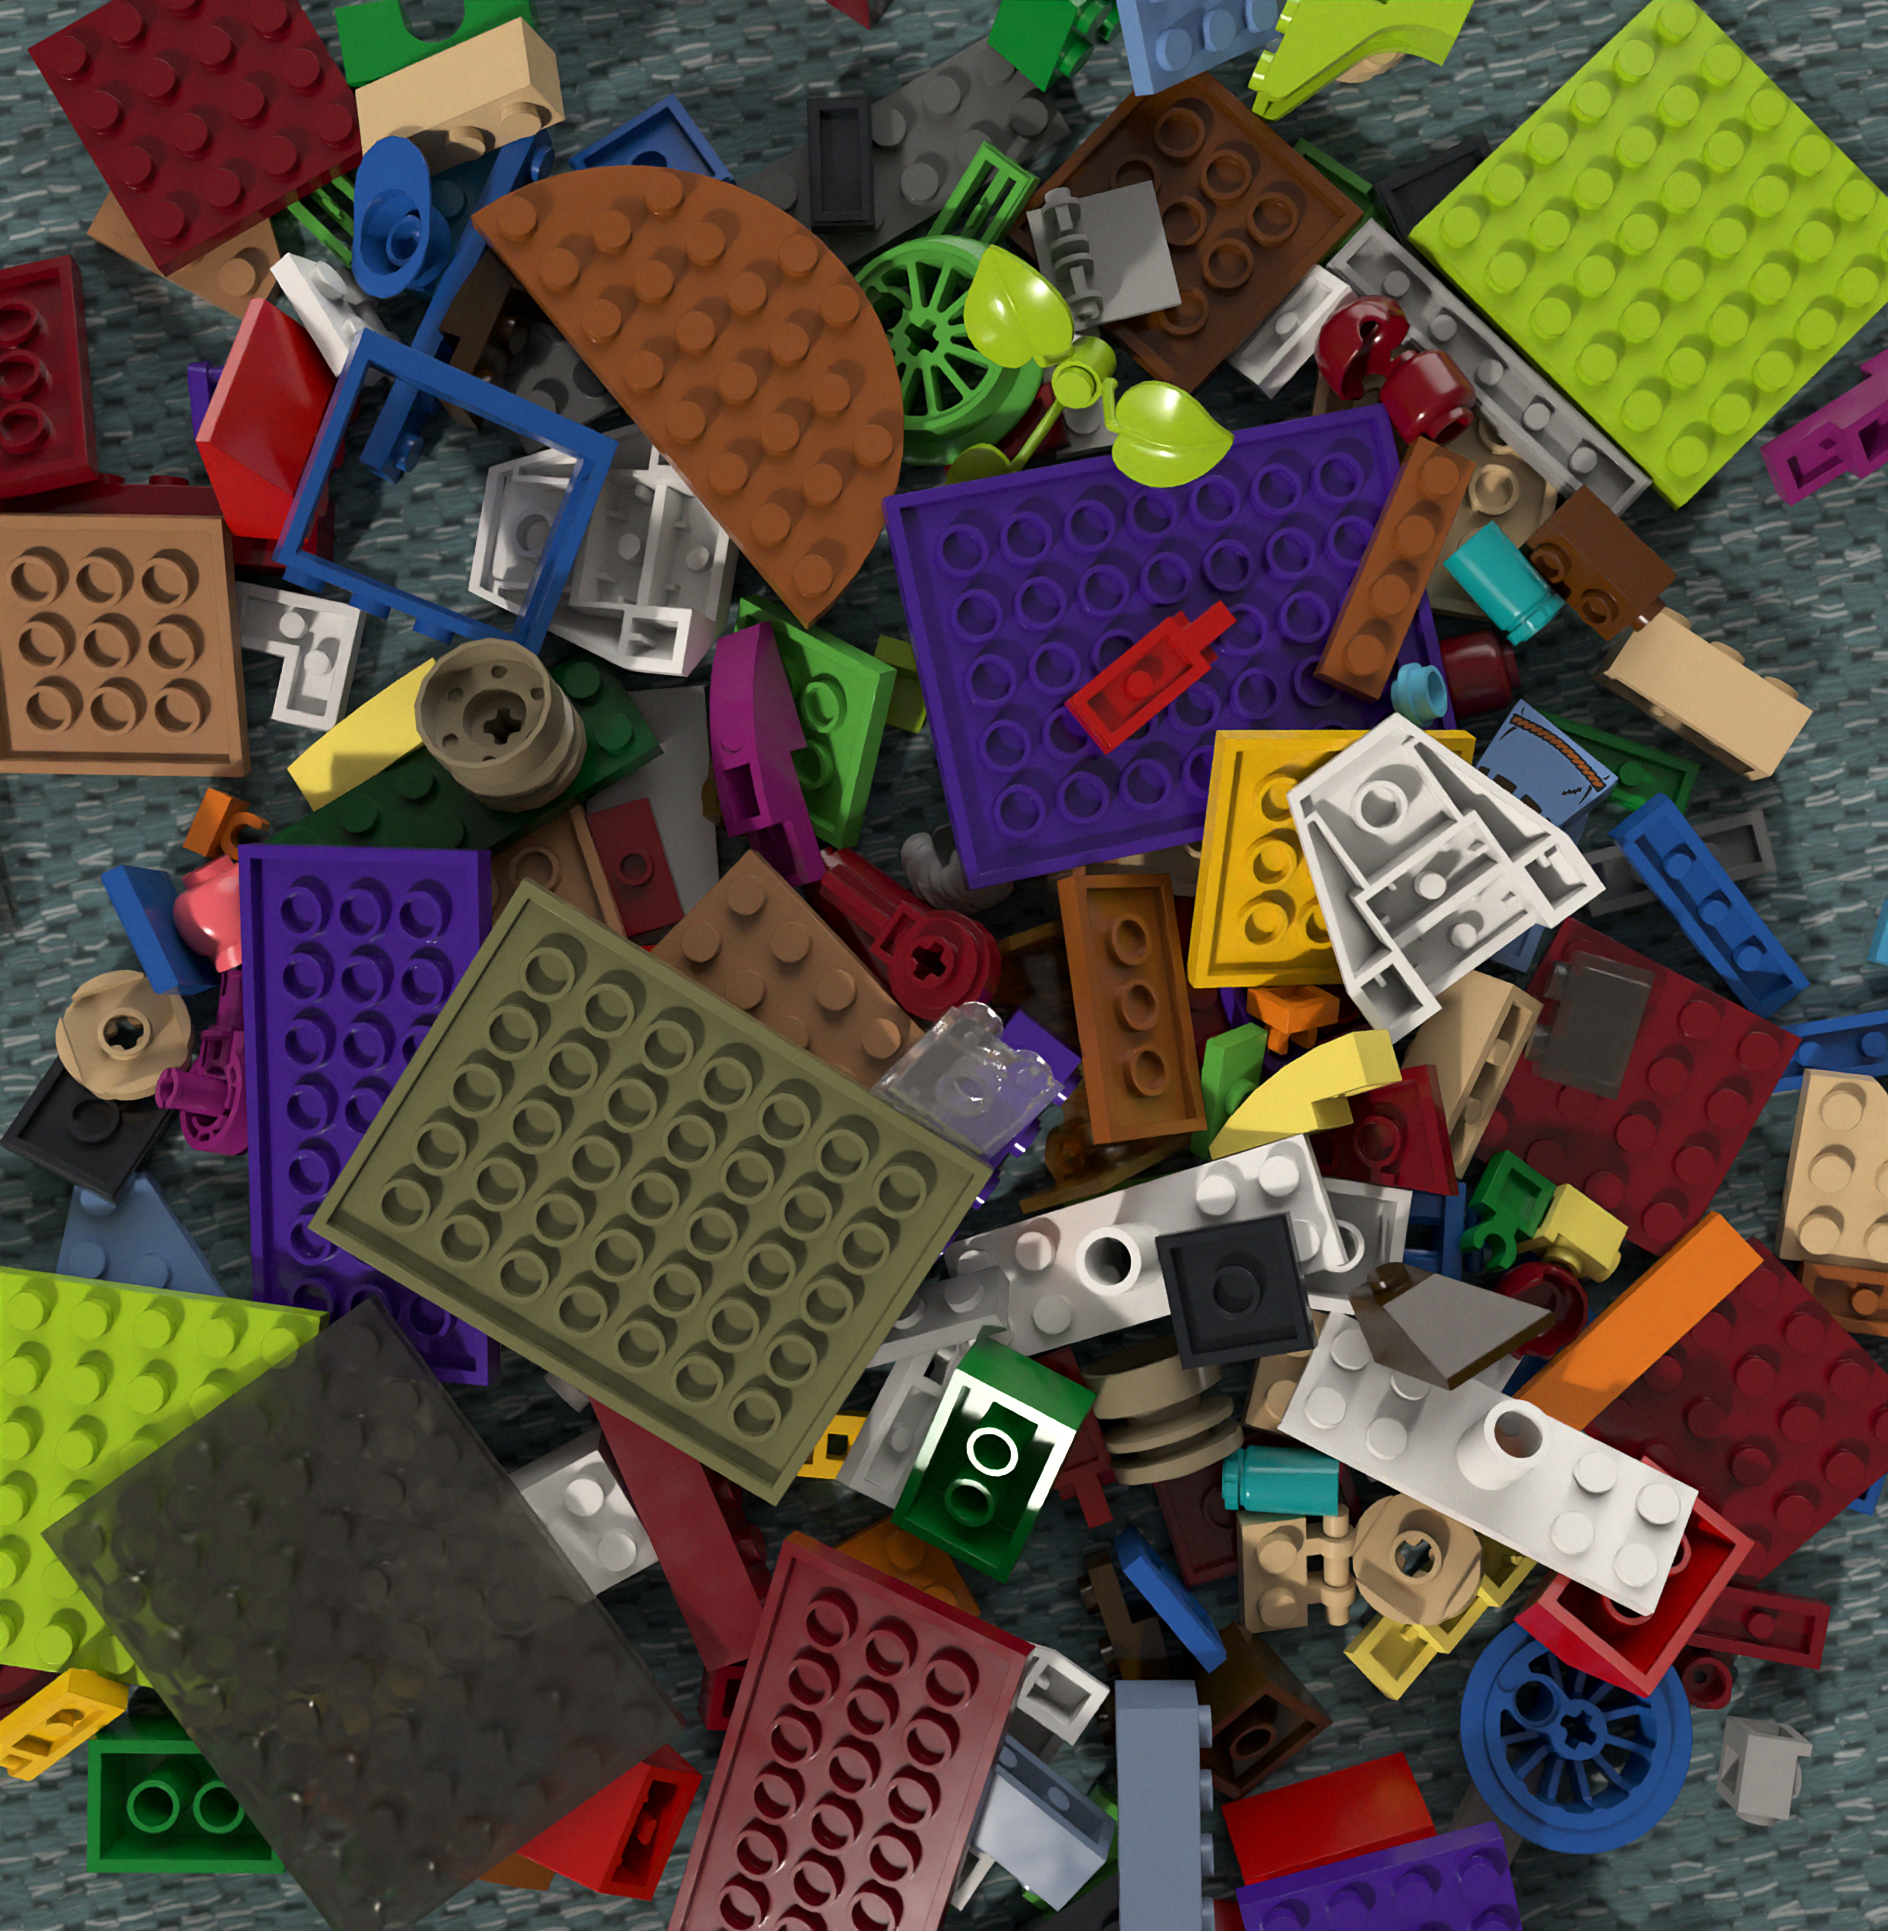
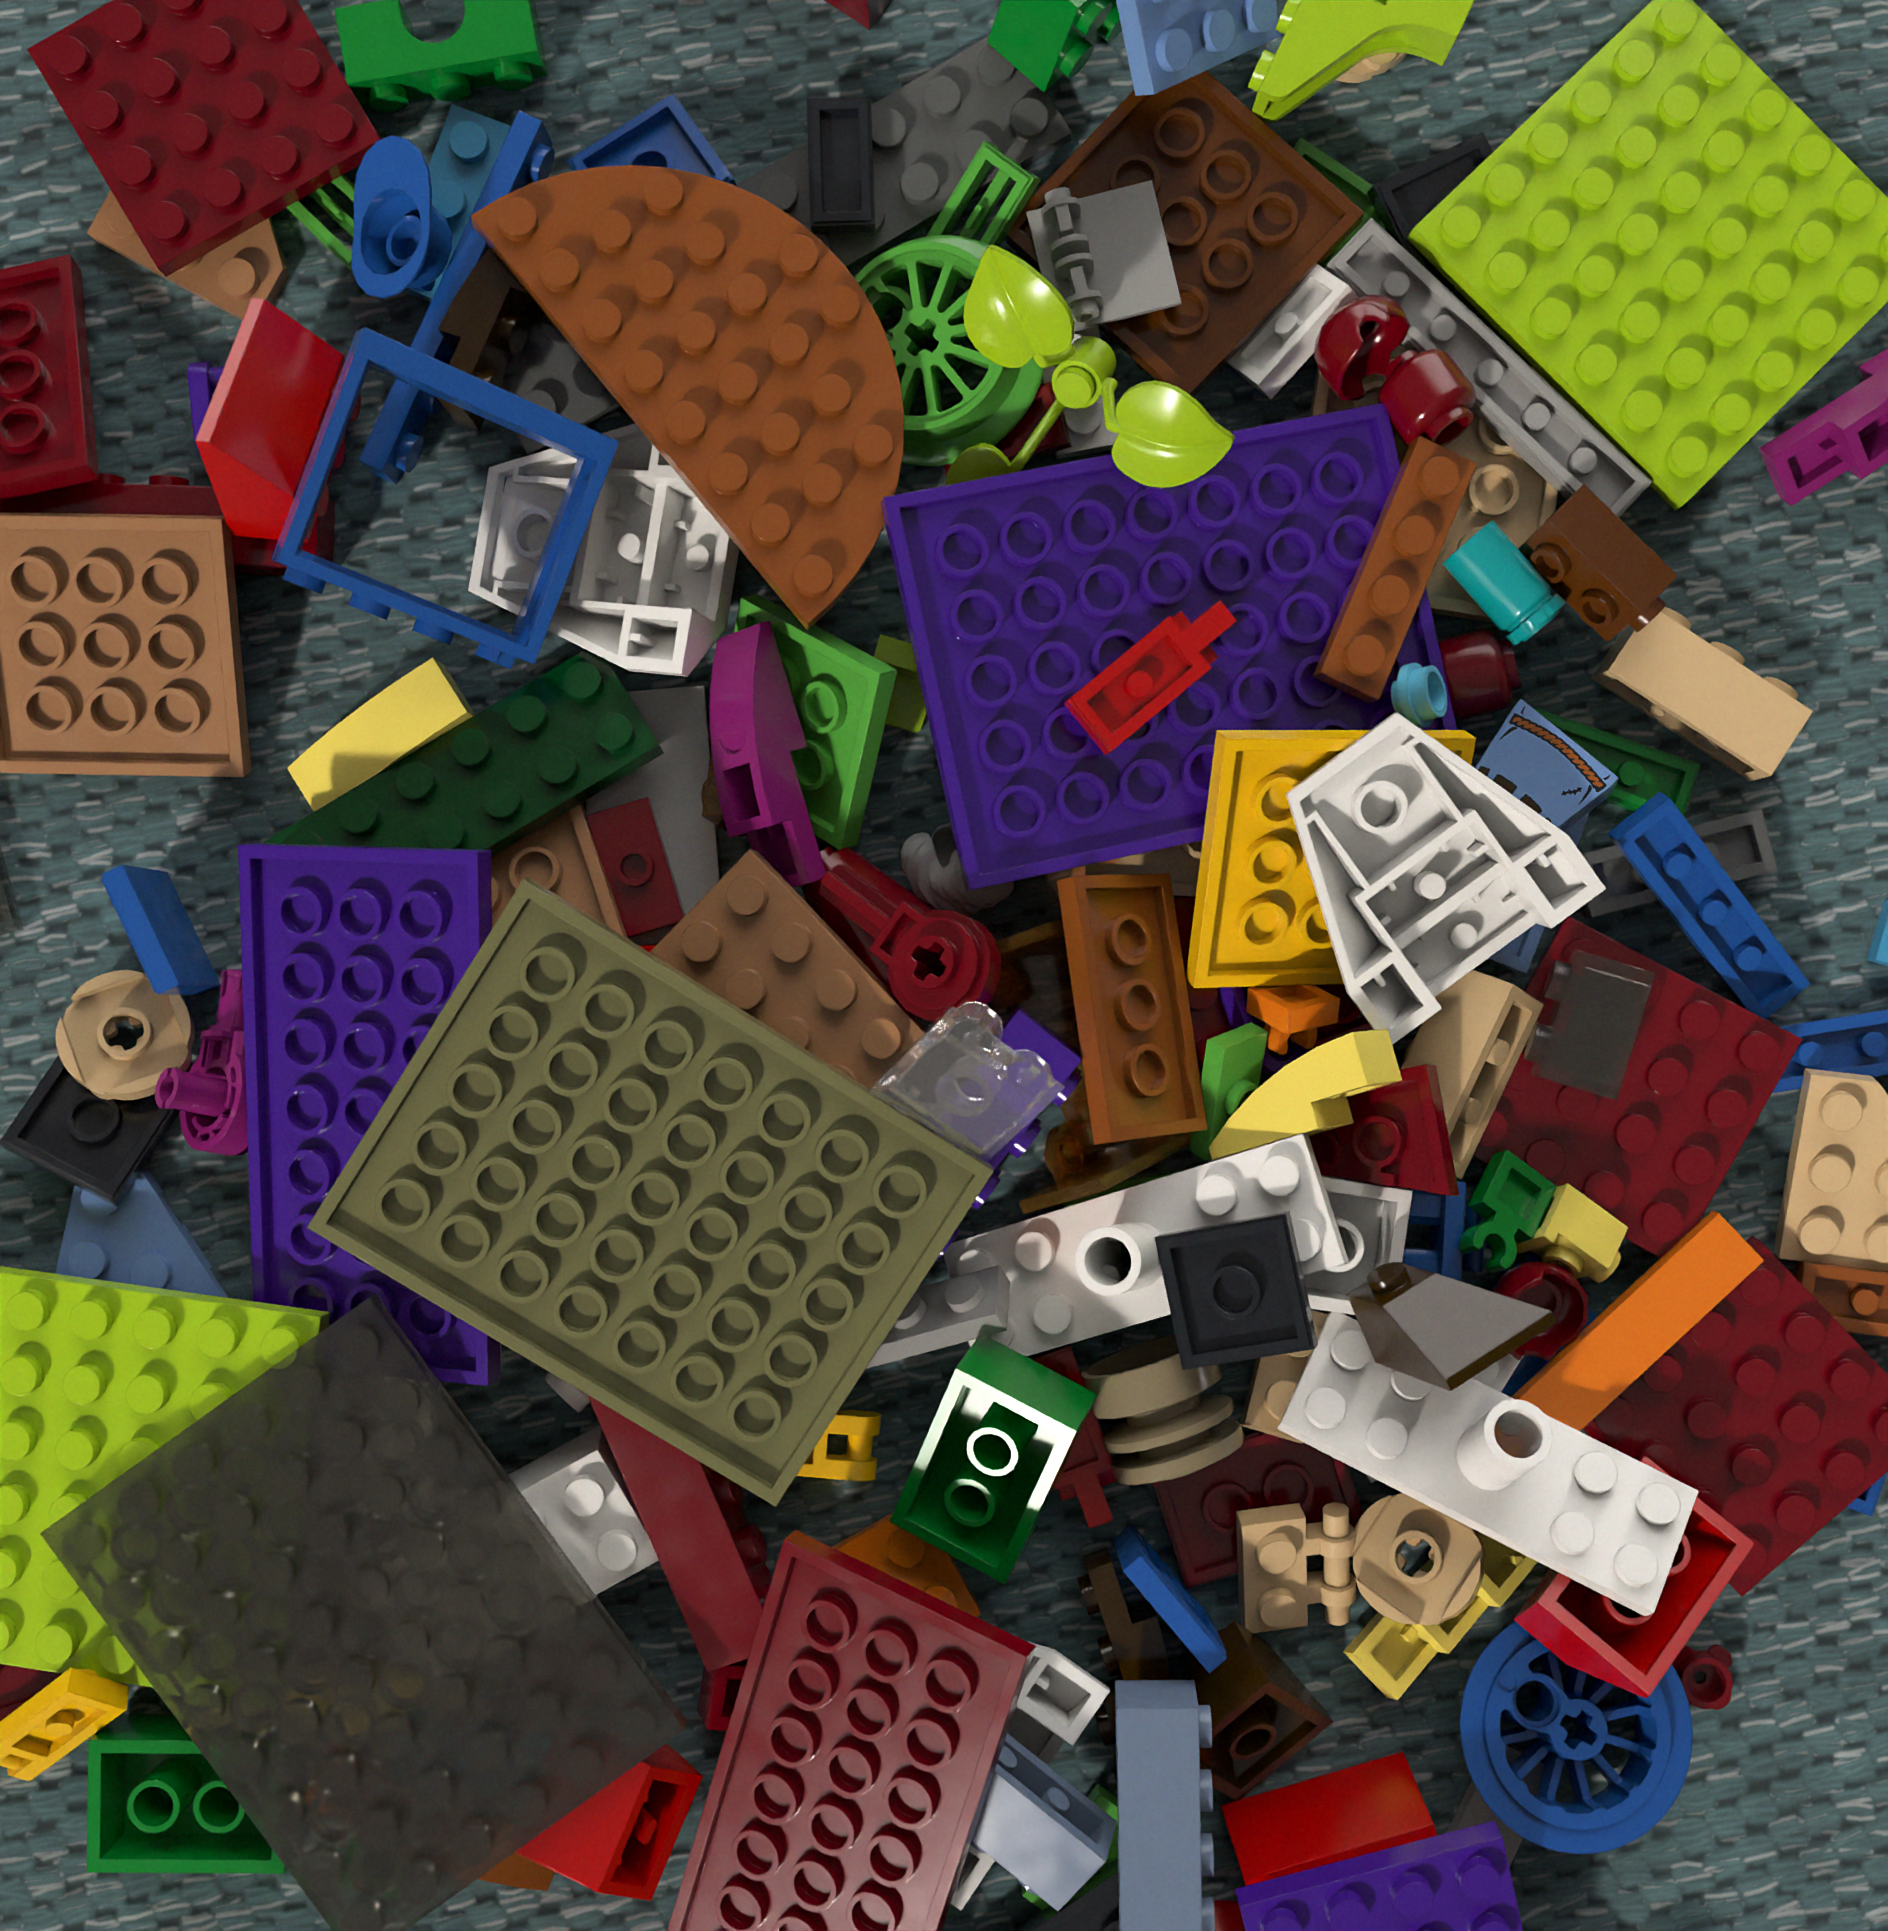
coral piece [173,854,242,972] -> none
orange tile [182,788,270,860] -> none
white plate [236,580,367,732] -> none
white plate [270,253,403,387] -> none
tan brick [355,17,565,177] -> none
dark tan wheel [414,638,587,813] -> none
white plate [835,1341,970,1509] -> none
teal piece [1222,1445,1340,1517] -> none
dark red plate [1685,1583,1831,1670] -> none
light grey brick [1716,1715,1813,1826] -> none

